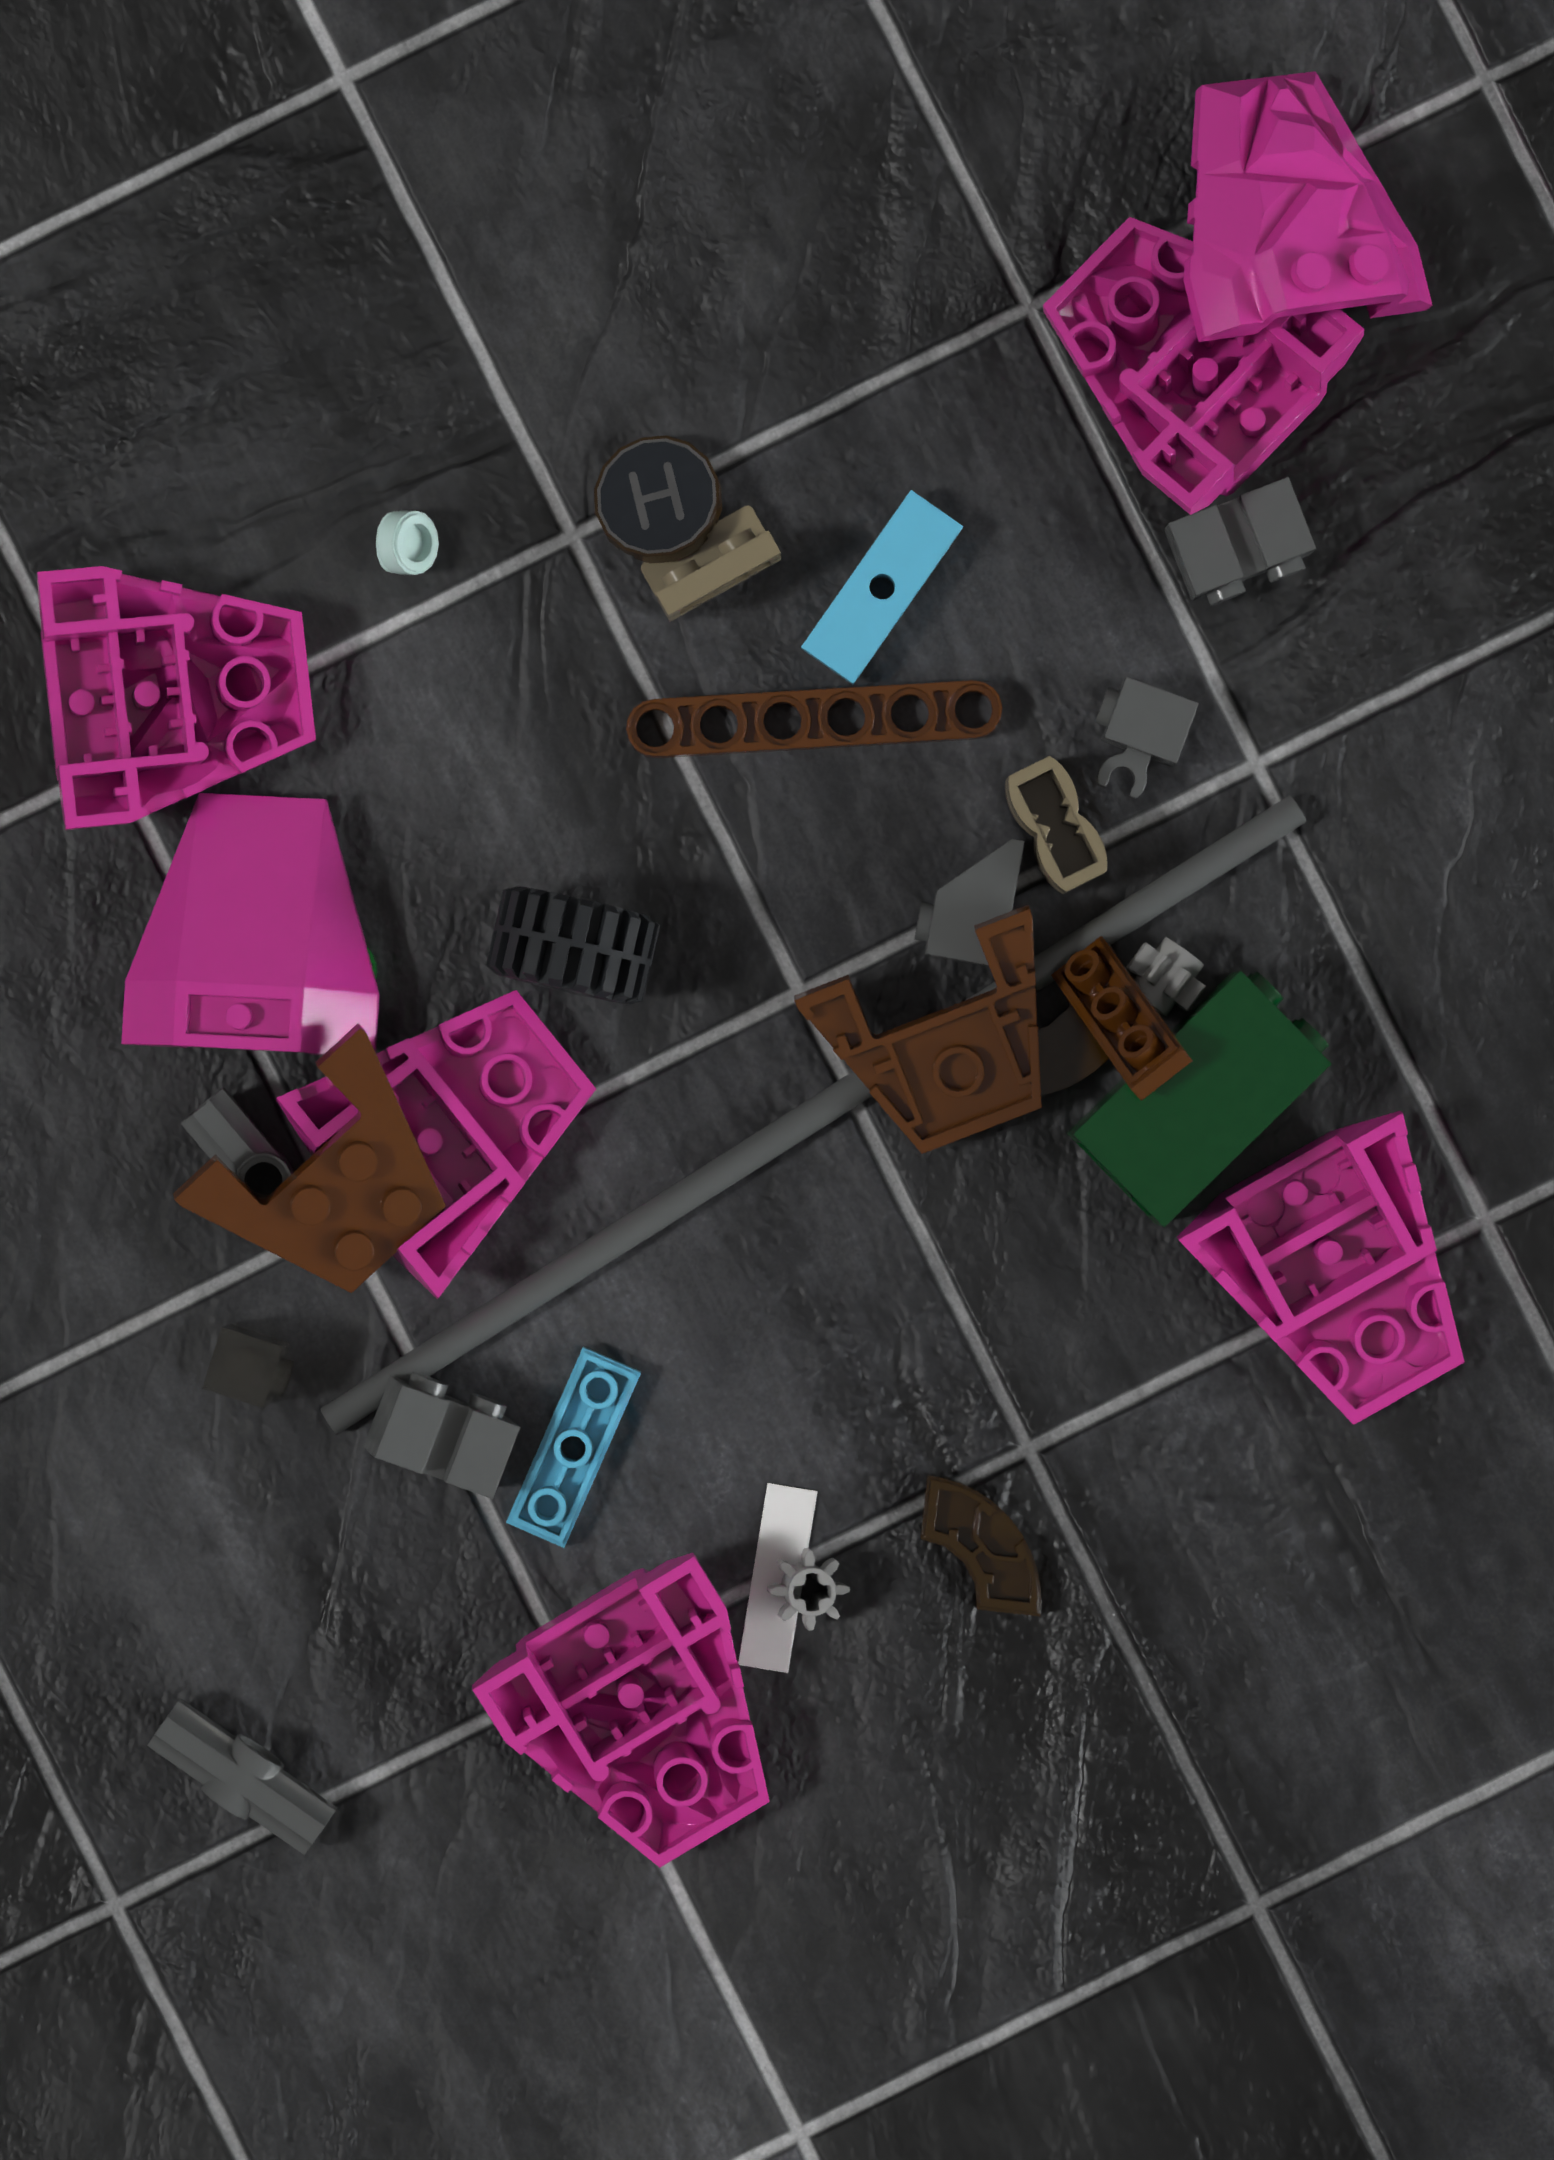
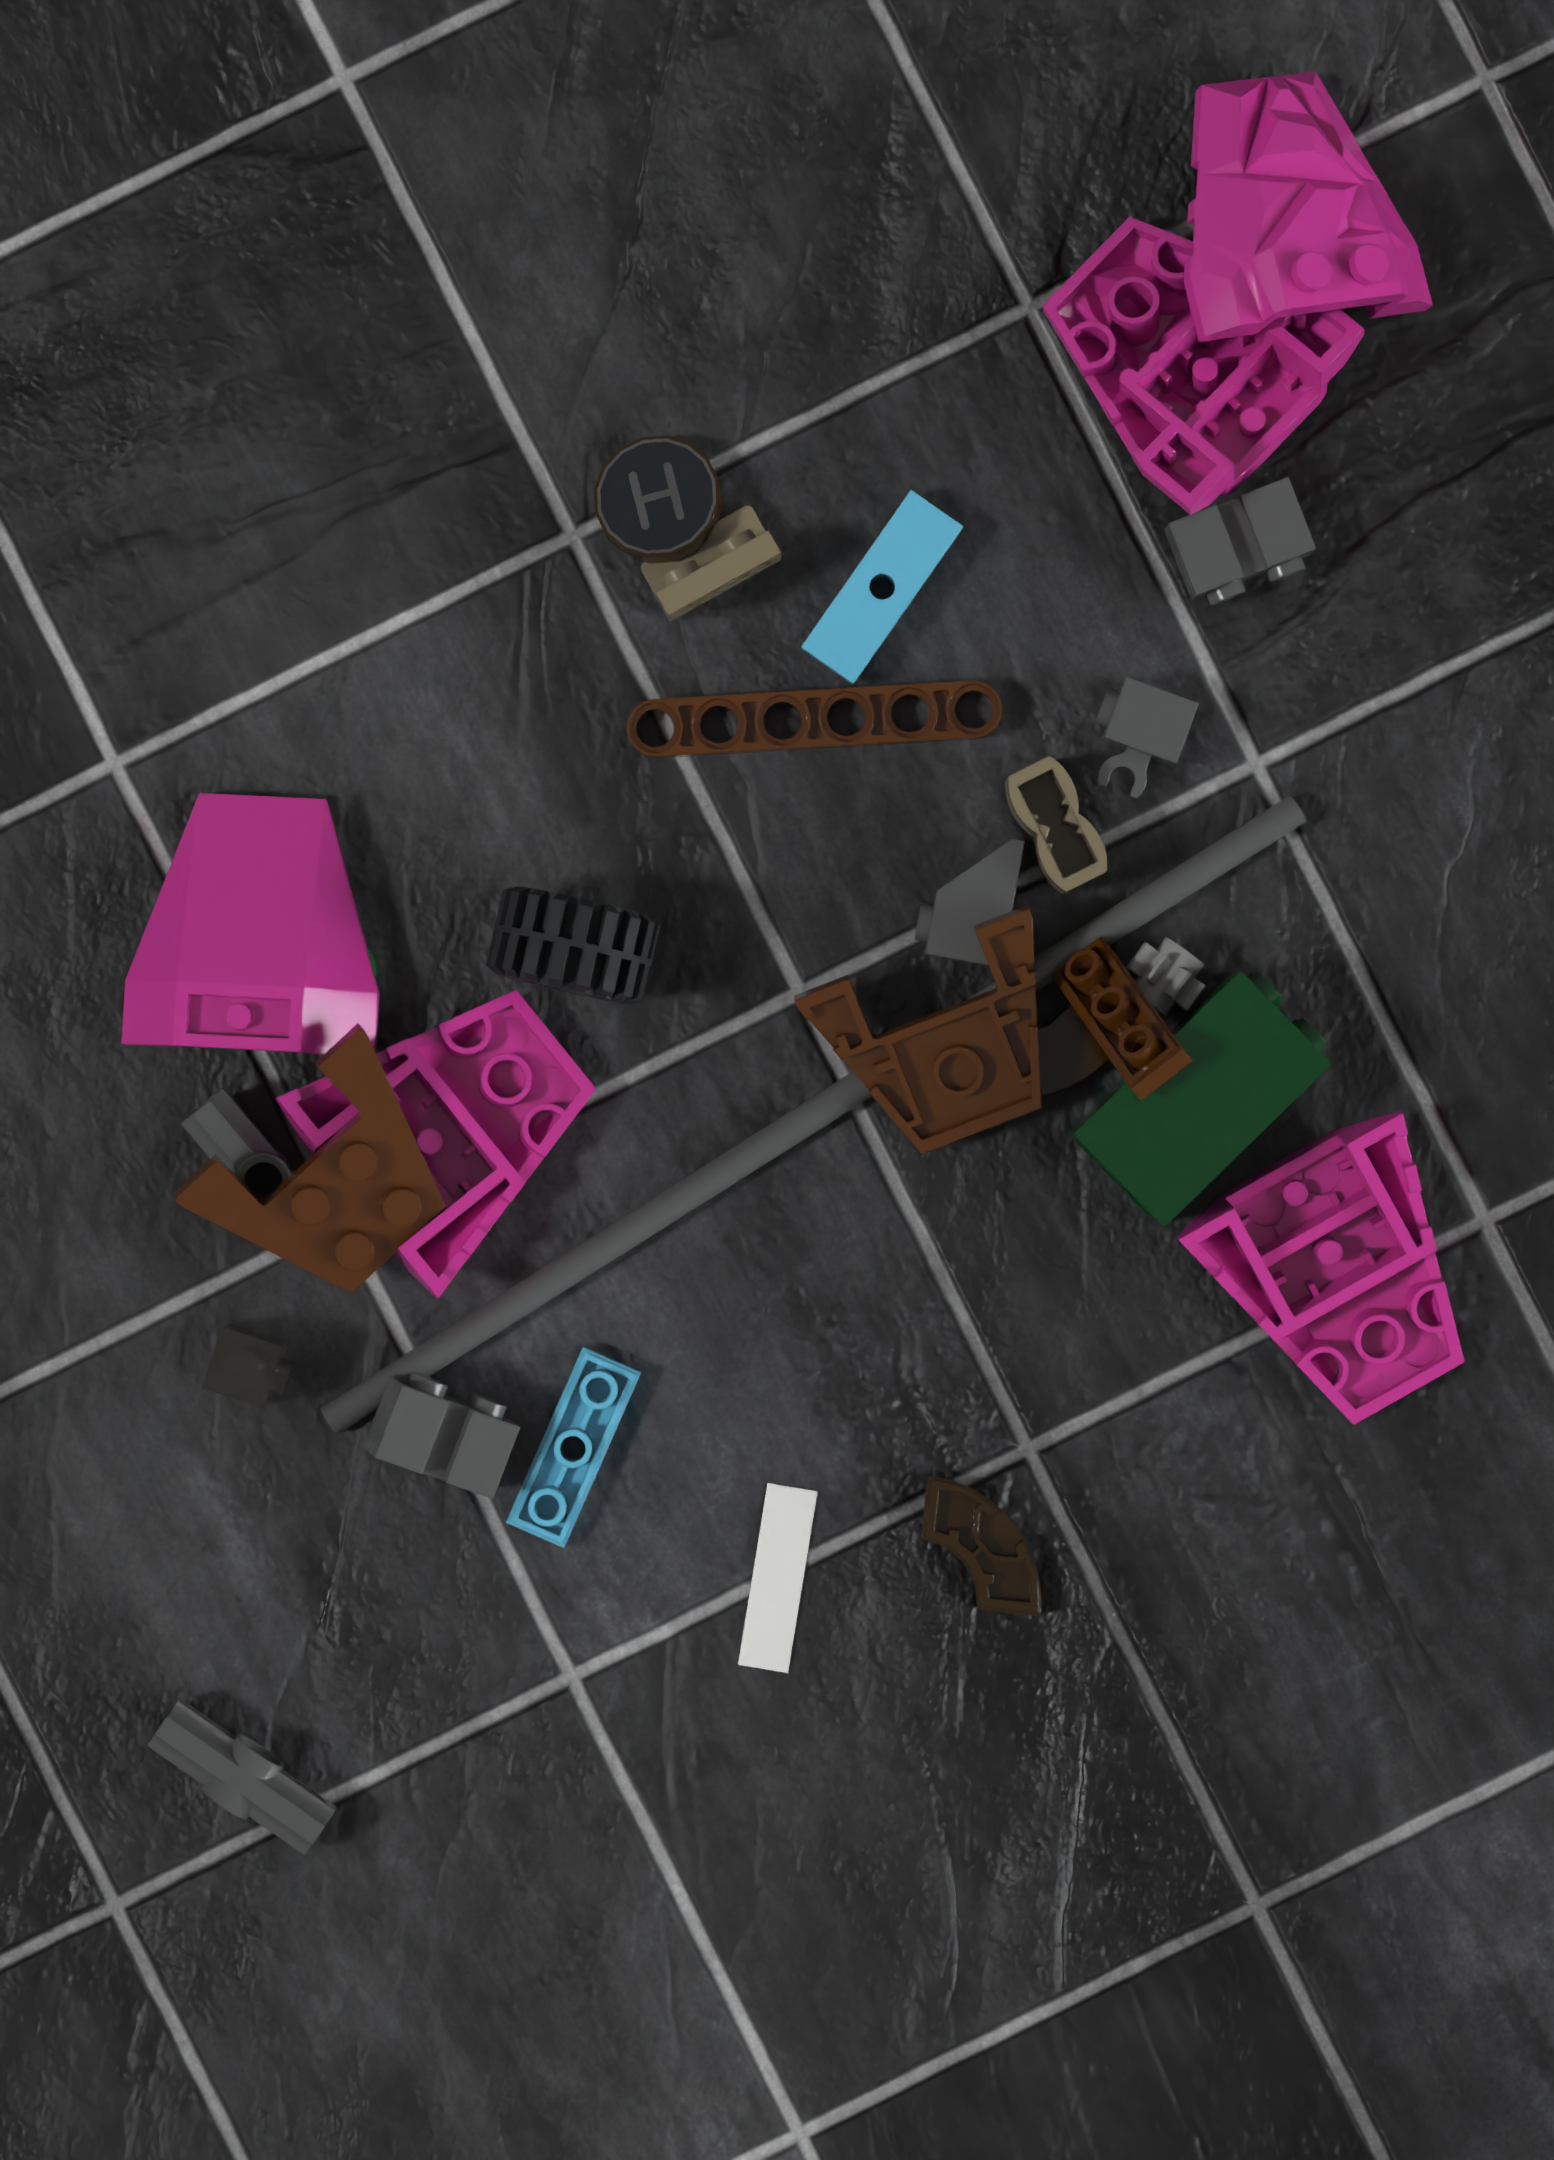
dark pink wedge [37,566,316,830] -> none
light aqua tile [376,510,439,575] -> none
dark pink wedge [472,1553,770,1868] -> none
light grey gear [767,1548,850,1631] -> none

